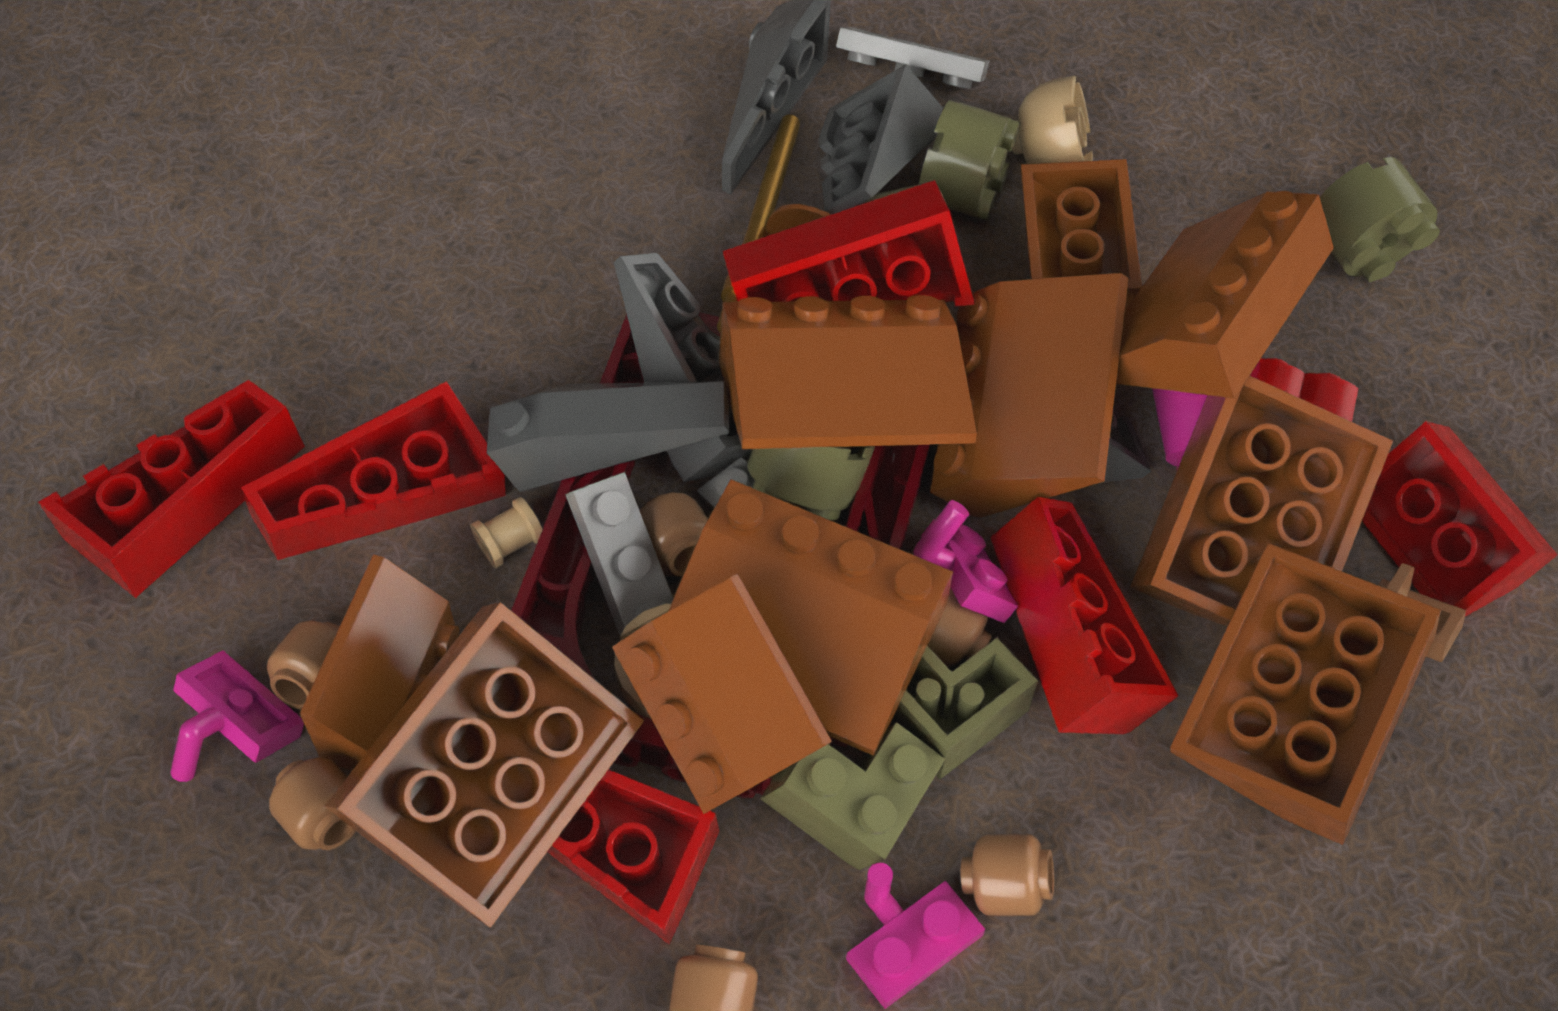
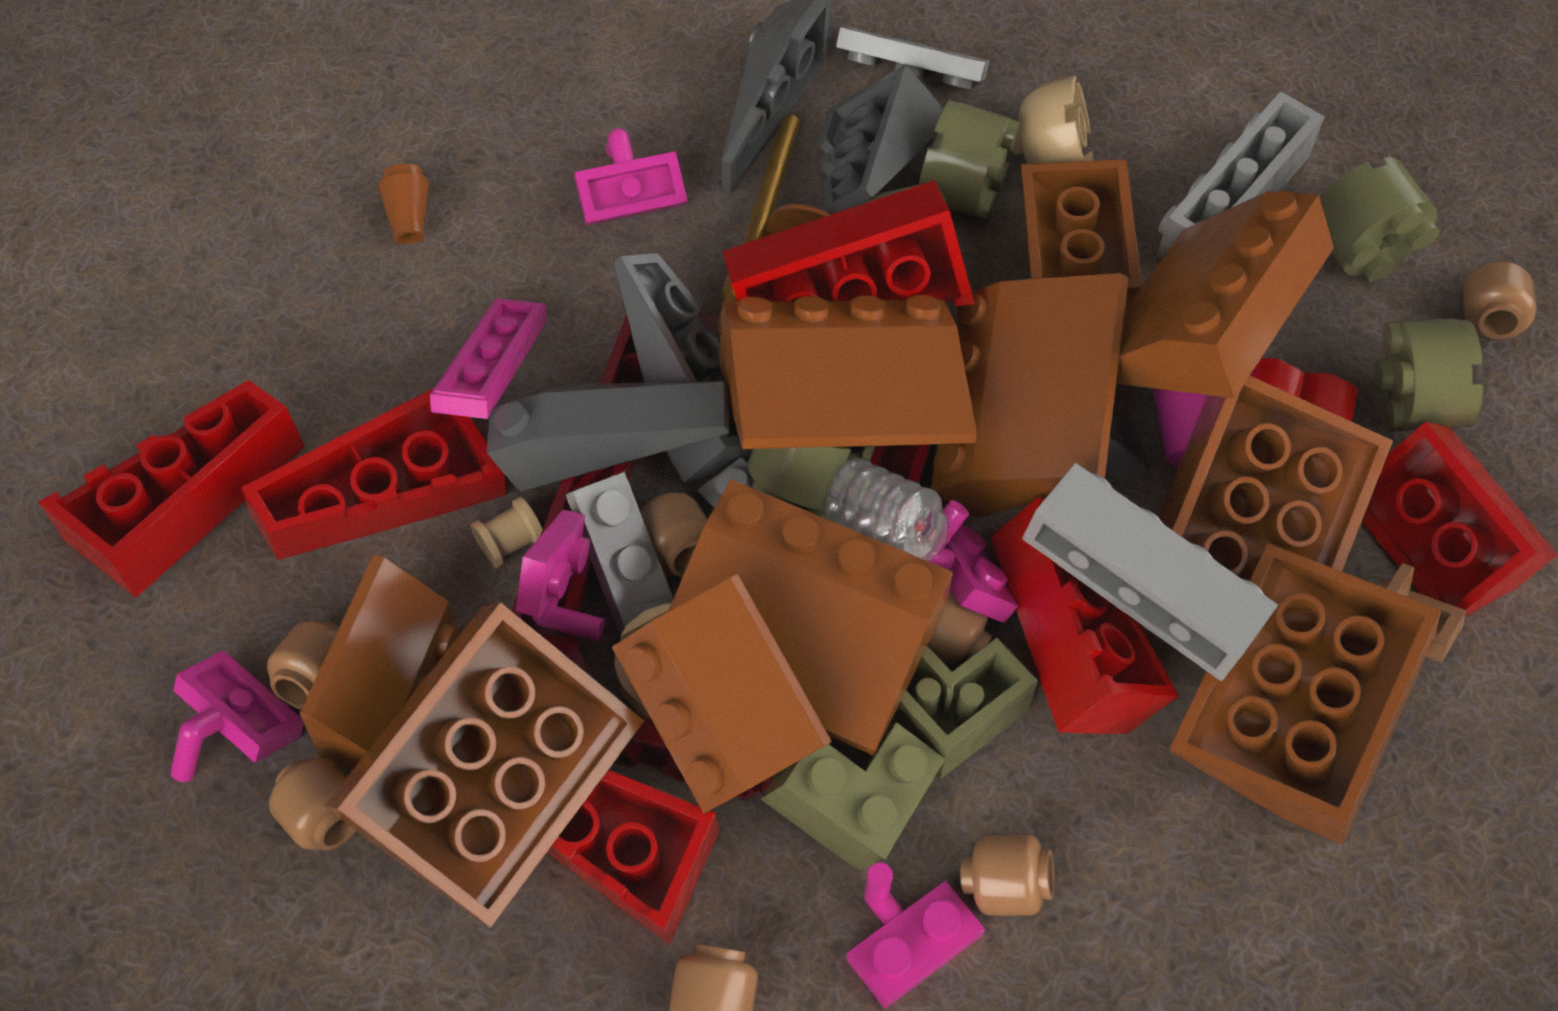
none -> dark orange cone [378,163,430,245]
none -> dark pink tile [430,298,547,419]
none -> dark pink plate [516,509,605,642]
none -> dark pink plate [574,128,688,226]
none -> clear piece [823,458,949,561]
none -> light grey brick [1022,462,1278,682]
none -> light grey brick [1157,91,1325,259]
none -> olive brick [1374,318,1483,432]
none -> medium nougat head [1462,261,1537,340]

